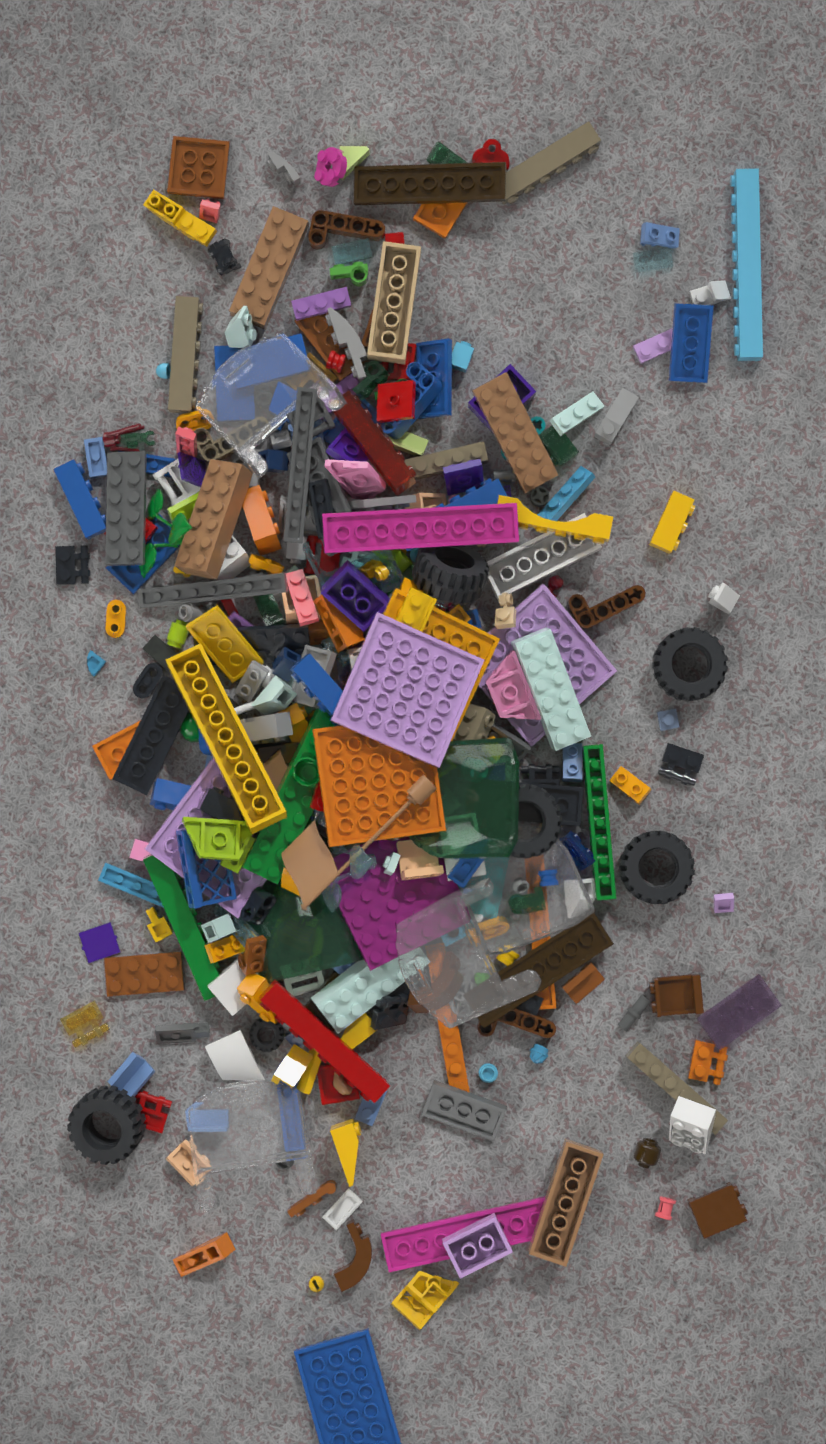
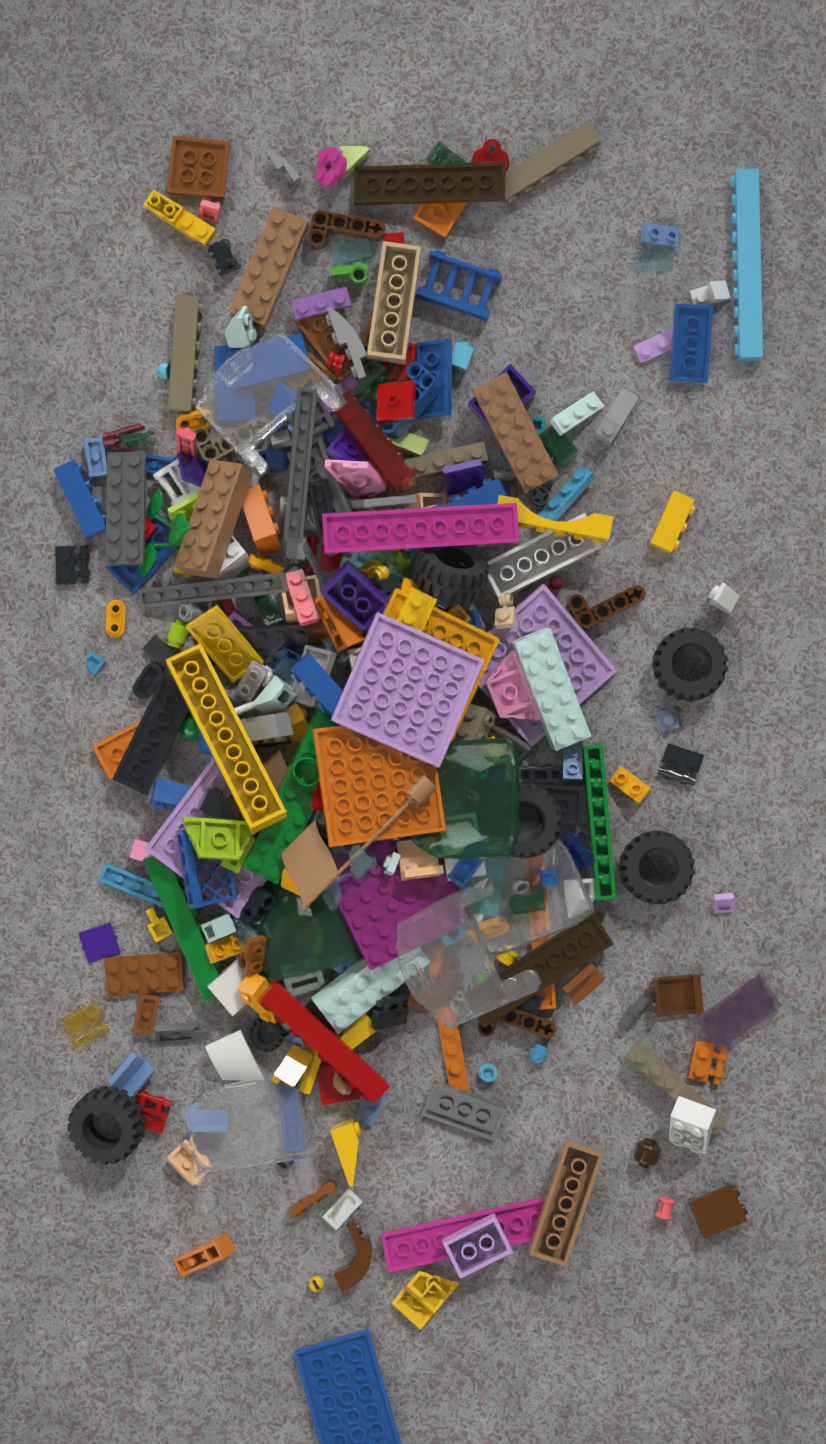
none -> dark orange plate [133,993,160,1035]
none -> blue fence [416,250,503,322]

